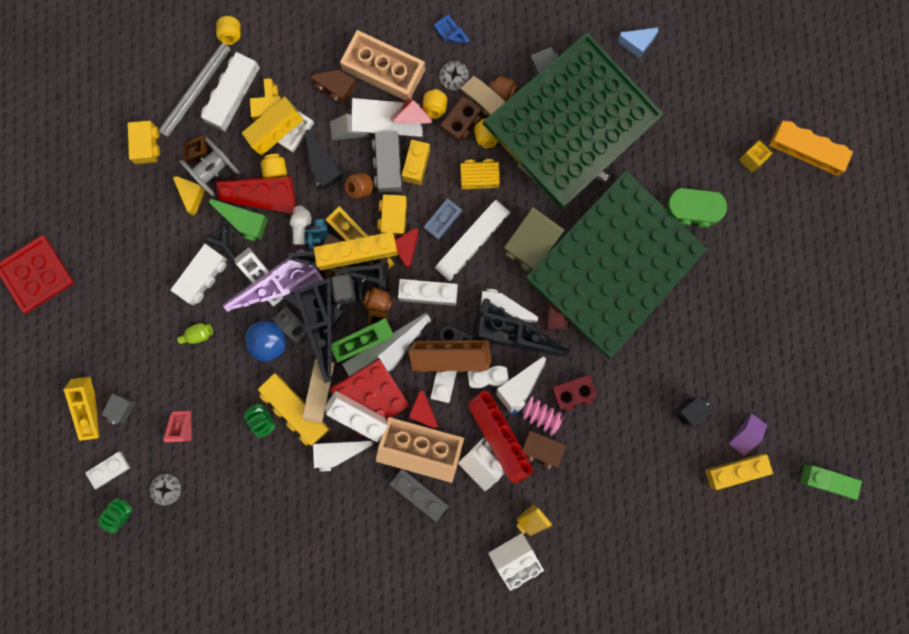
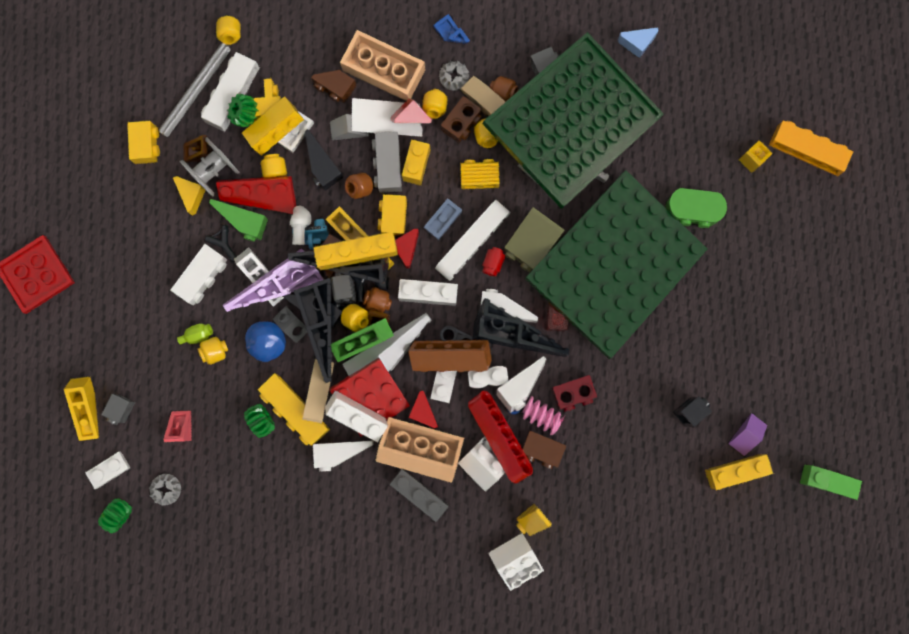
none -> yellow head [197,337,228,365]
none -> green gear [227,94,259,127]
none -> yellow head [341,304,369,332]
none -> red brick [482,247,506,277]

